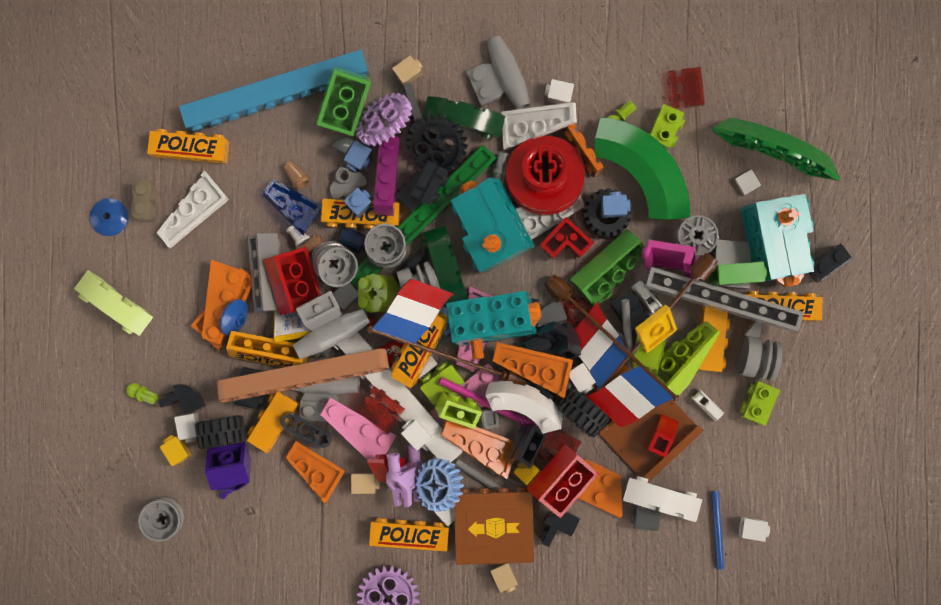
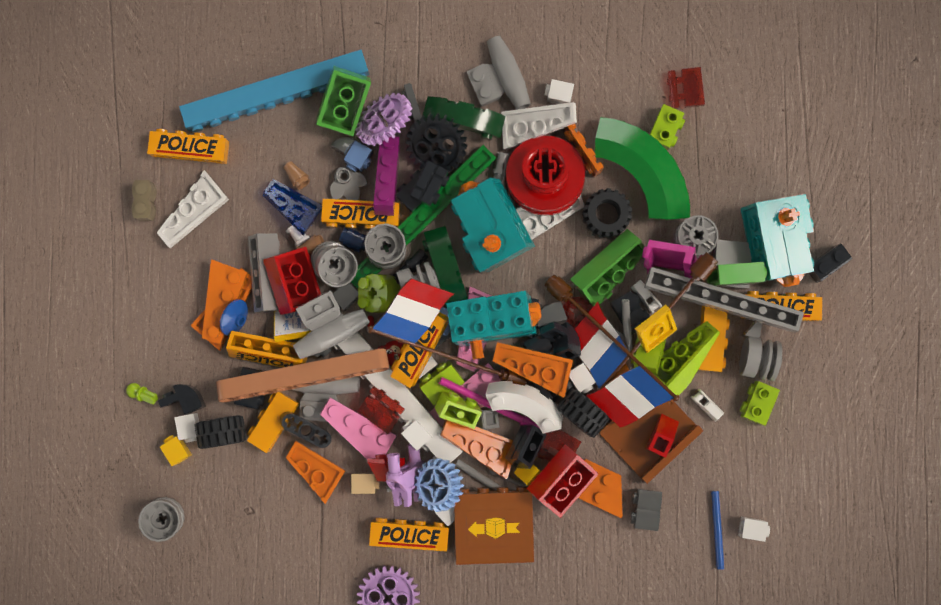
yellowish green brick [74,270,153,336] -> none
blue dish [90,198,128,236] -> none
dark purple piece [205,441,251,499] -> none
medium blue brick [344,188,373,218] -> none
tan brick [392,55,423,87] -> none
tan brick [490,563,518,593] -> none
red brick [539,217,594,260] -> none
black brick [540,511,580,547] -> none
medium blue brick [601,192,630,218] -> none
lime axle [607,101,636,121] -> none
white brick [623,476,702,522] -> none
green brick [712,118,840,181] -> none
white tile [734,169,761,196] -> none

